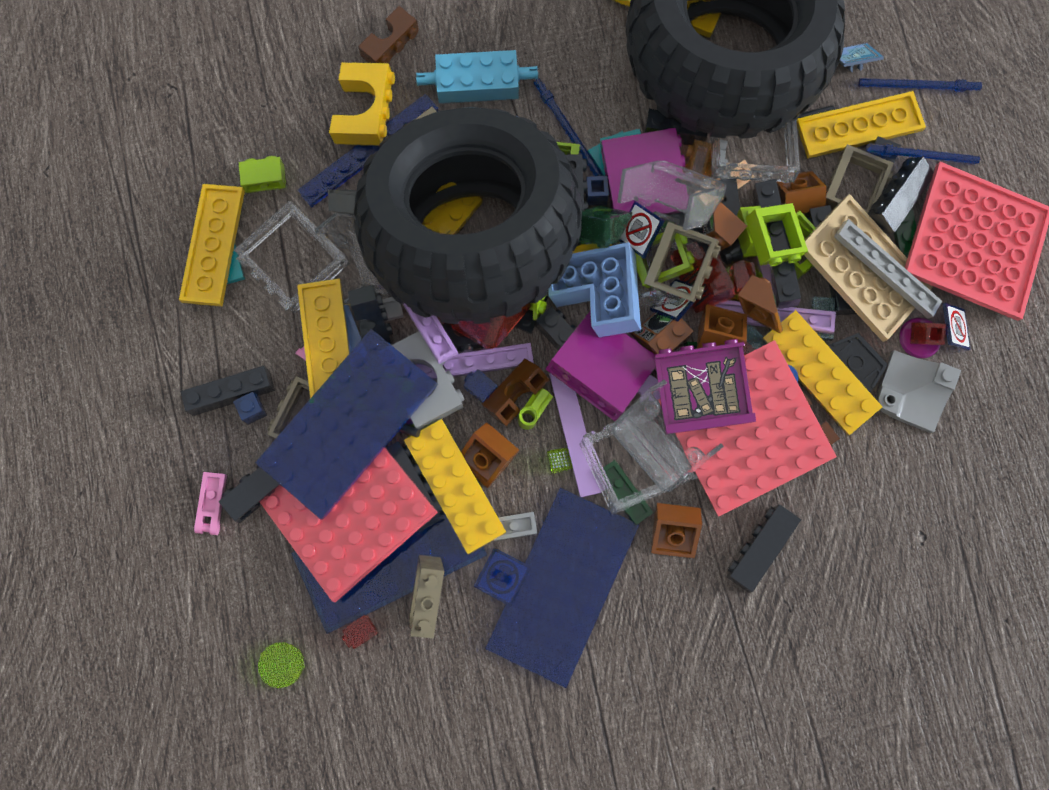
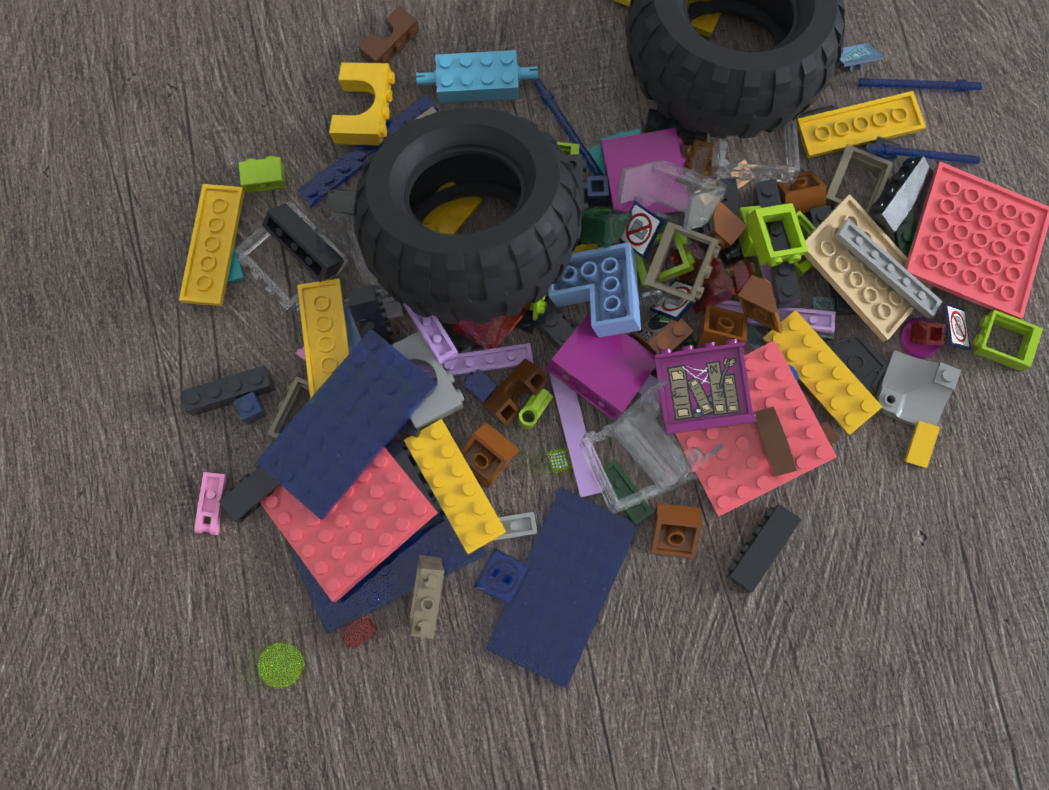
none -> black brick [262,203,344,282]
none -> reddish brown slope [753,407,797,477]
none -> yellow tile [904,420,940,468]
none -> lime window [973,310,1043,371]

